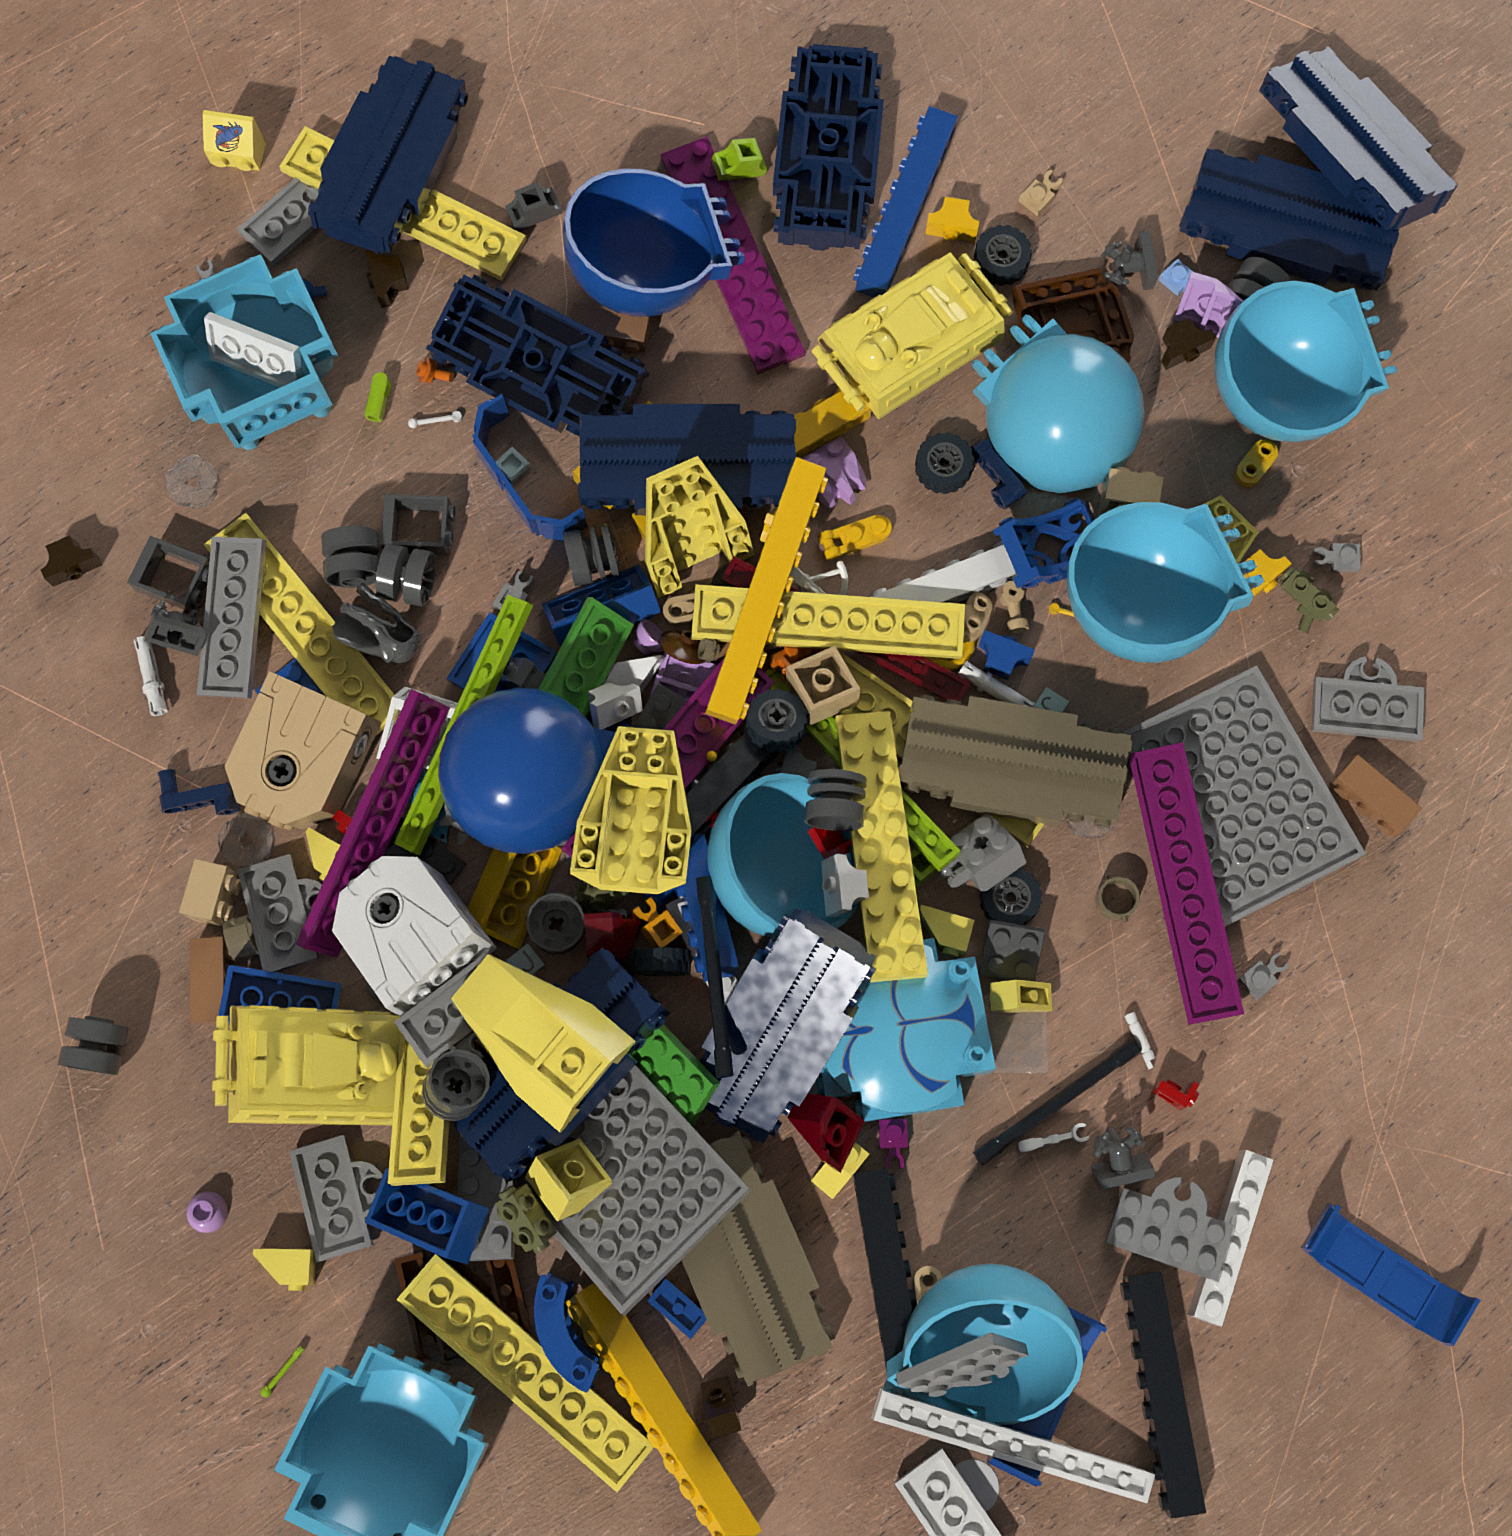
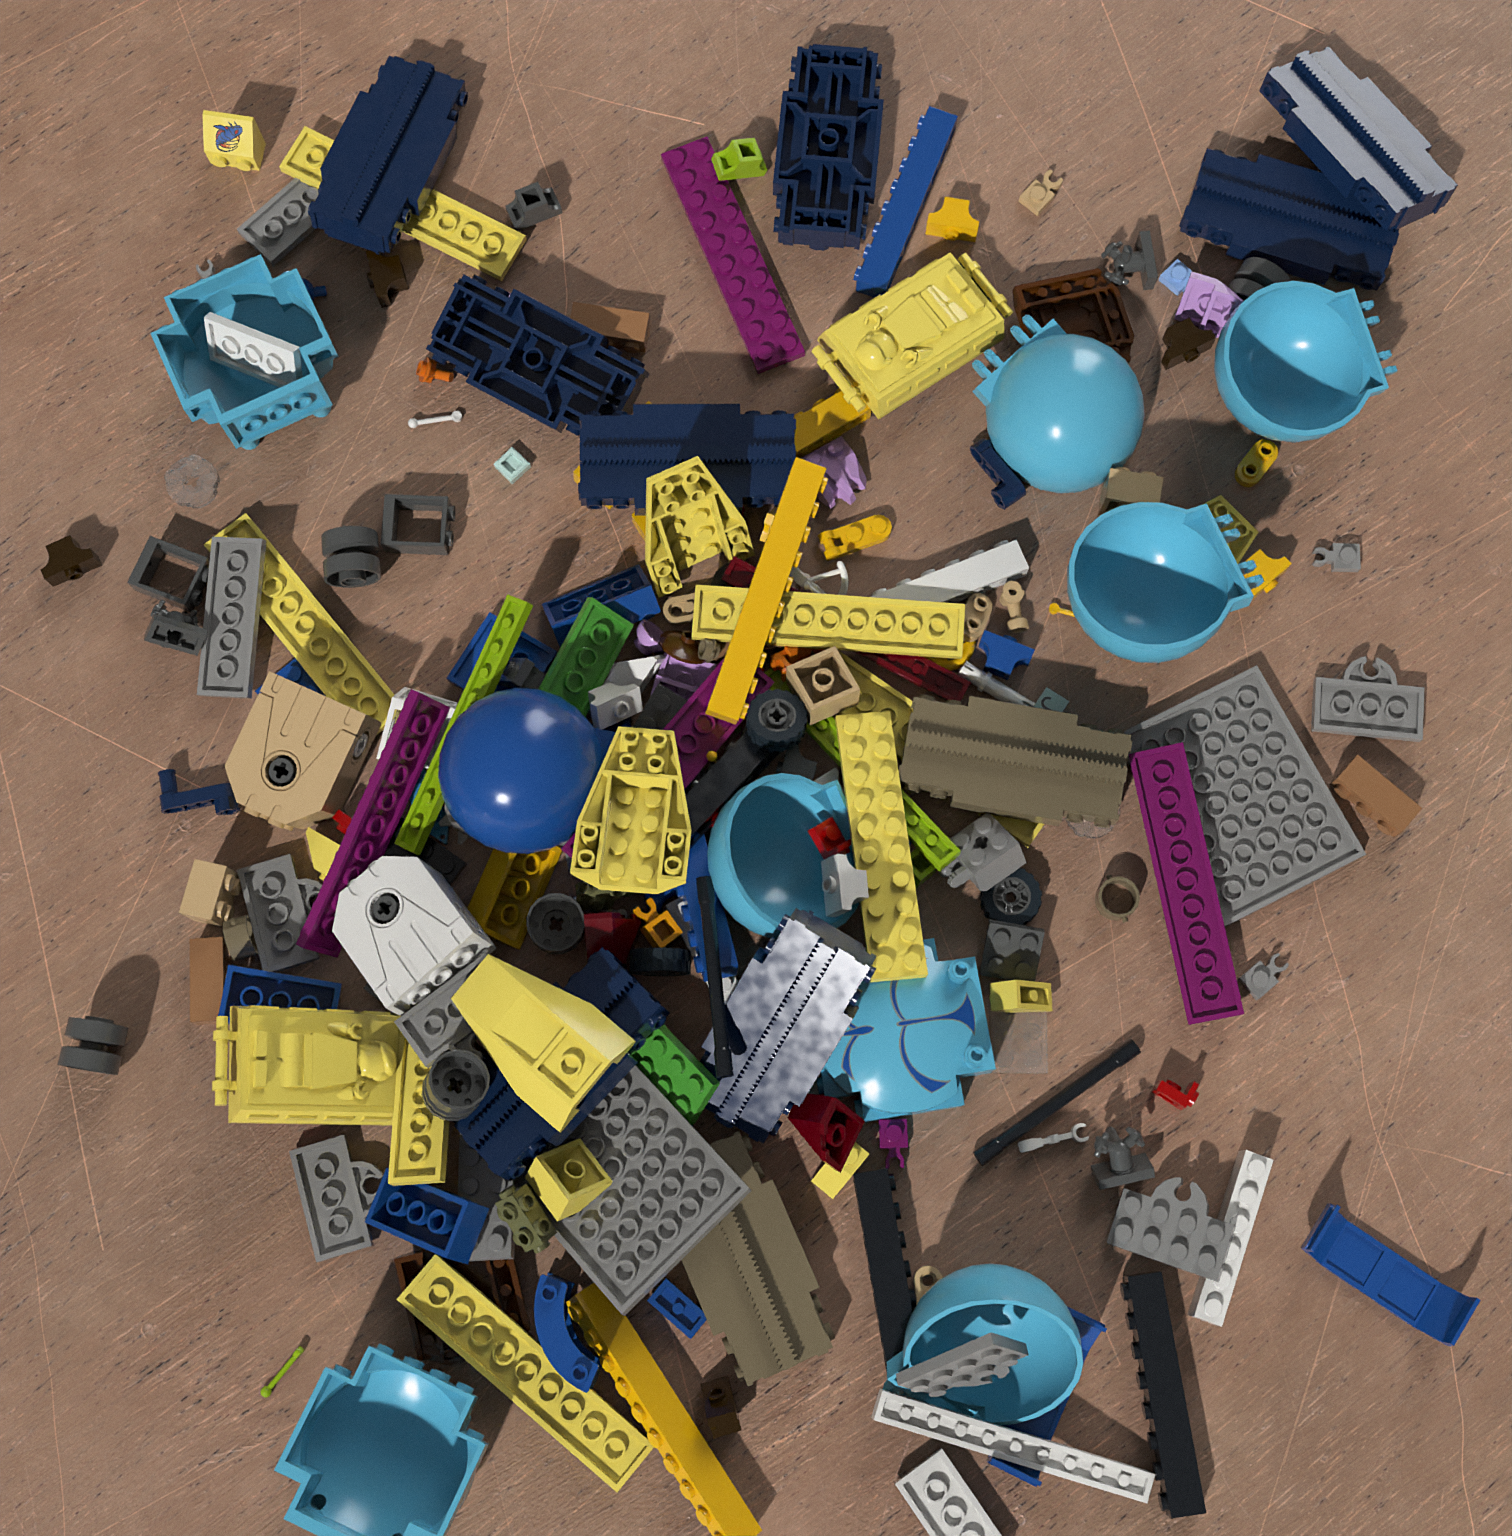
white pin [133,636,168,716] -> none
lavender piece [186,1191,228,1233] -> none
clear plate [218,813,275,868] -> none
light yellow slope [253,1248,316,1291] -> none
dark grey hair [332,583,422,664] -> none
lime bar [364,372,392,422] -> none
dark grey wheel [376,544,436,607] -> none
blue windscreen [472,394,588,542] -> none
light grey plate [492,570,534,611] -> none
light aqua tile [506,943,545,975] -> none
blue windscreen [562,168,745,317] -> none
dark grey wheel [562,522,620,587] -> none
dark grey wheel [805,769,867,831] -> none
black wheel [915,432,974,494] -> none
light yellow slope [919,905,975,958] -> none
white sticker [955,1460,999,1512] -> none
black wheel [974,225,1032,286] -> none
blue fence [993,498,1095,588] -> none
white wheel [1124,1012,1155,1070] -> none
olive brick [1279,567,1339,633] -> none

